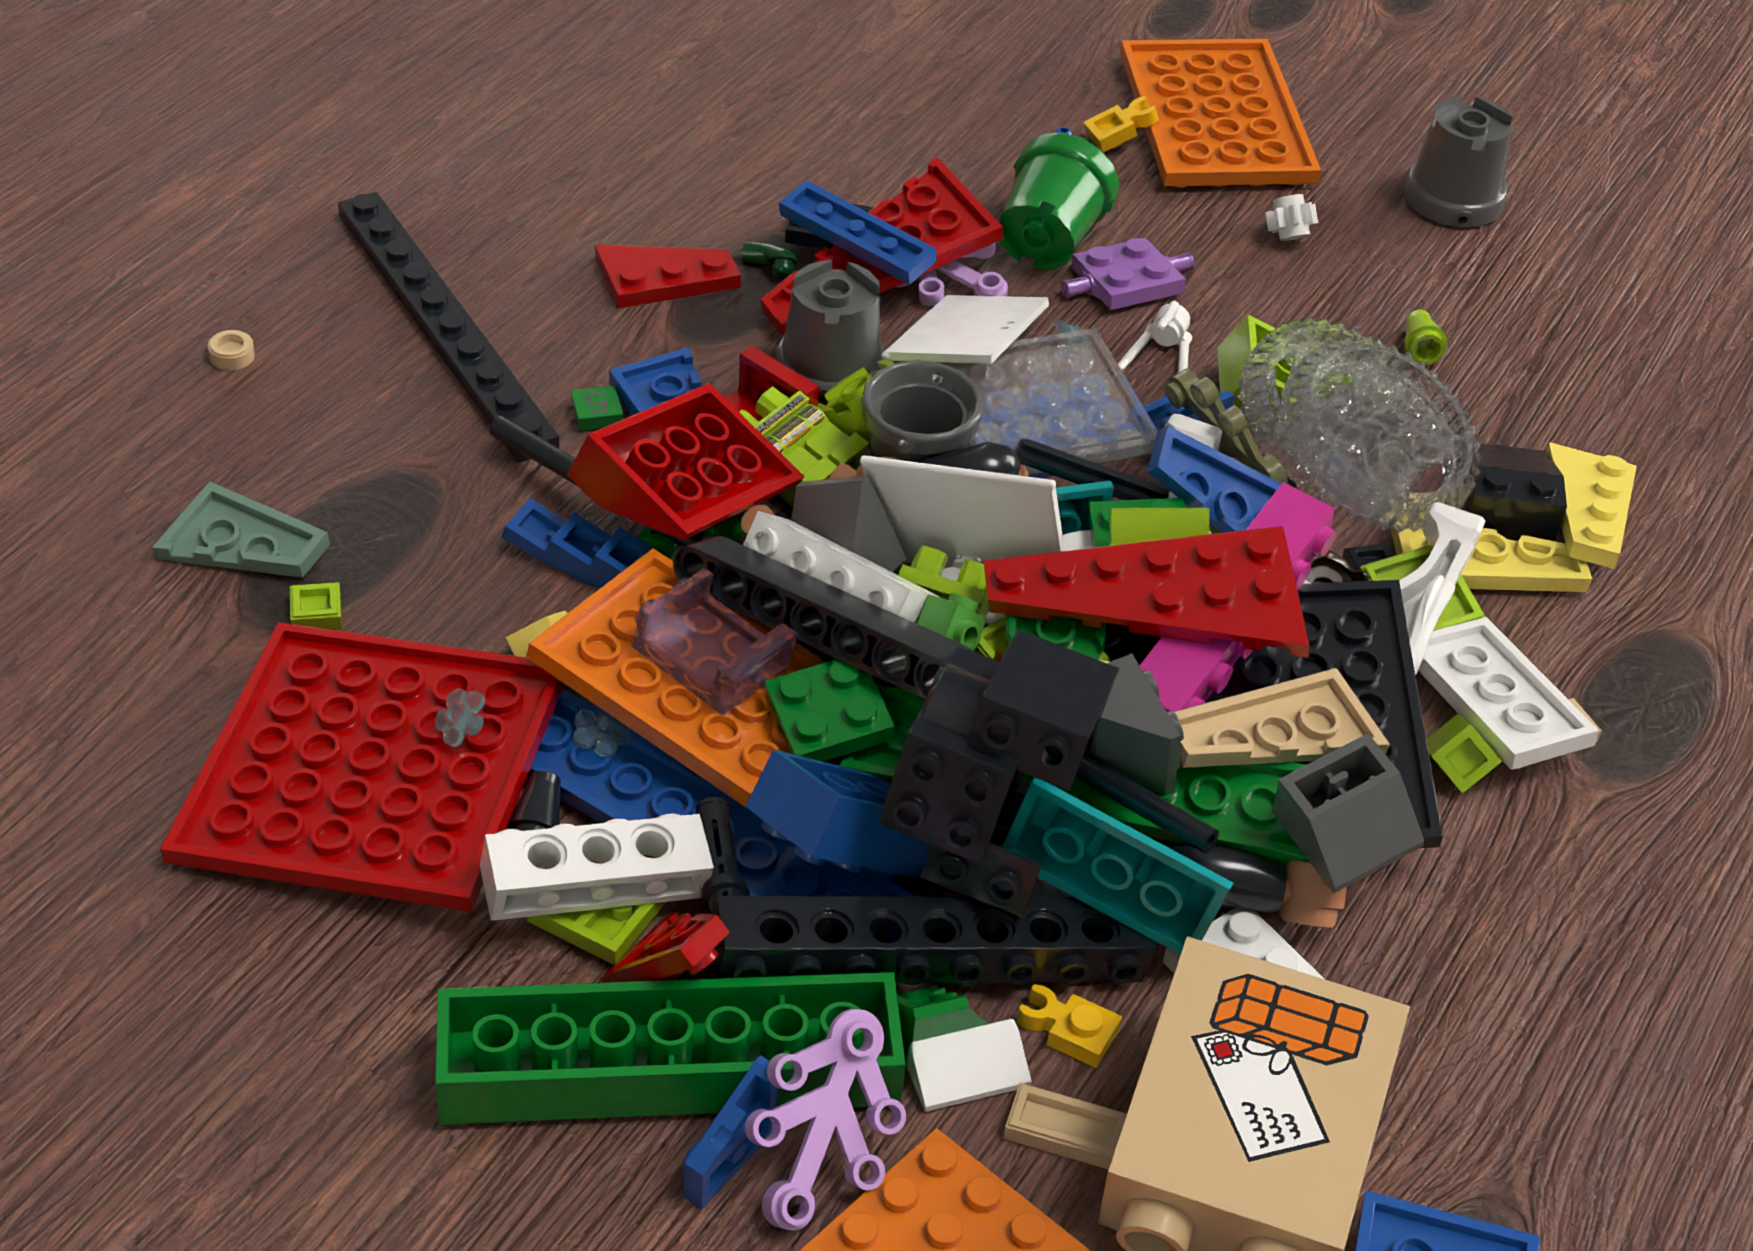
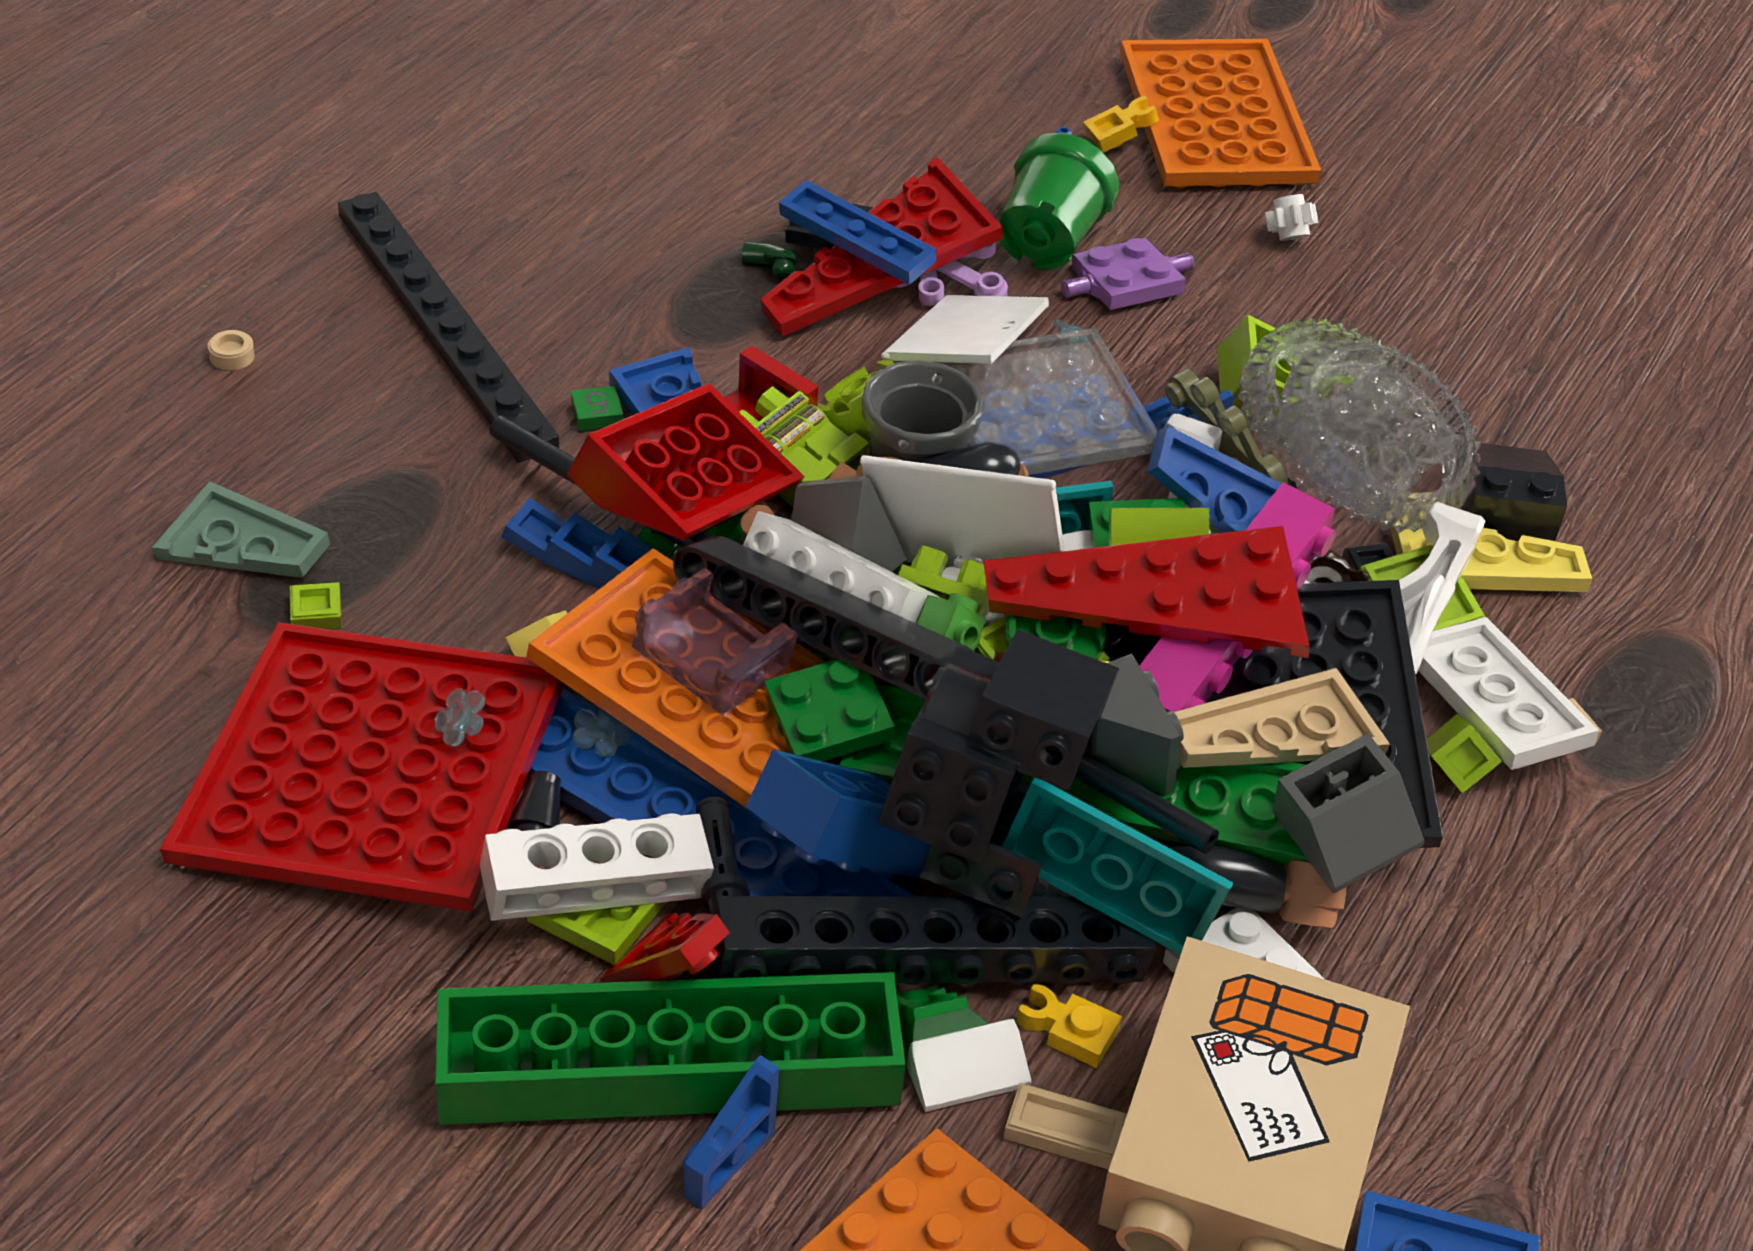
red wing [595,245,741,309] -> none
lavender plant [745,1009,906,1231] -> none
dark grey piece [774,260,885,406] -> none
black axle [1015,438,1170,500] -> none
white plant [1115,301,1192,373] -> none
dark grey piece [1403,96,1514,228] -> none
lime cone [1405,310,1448,365] -> none
light yellow wing [1546,442,1637,569] -> none

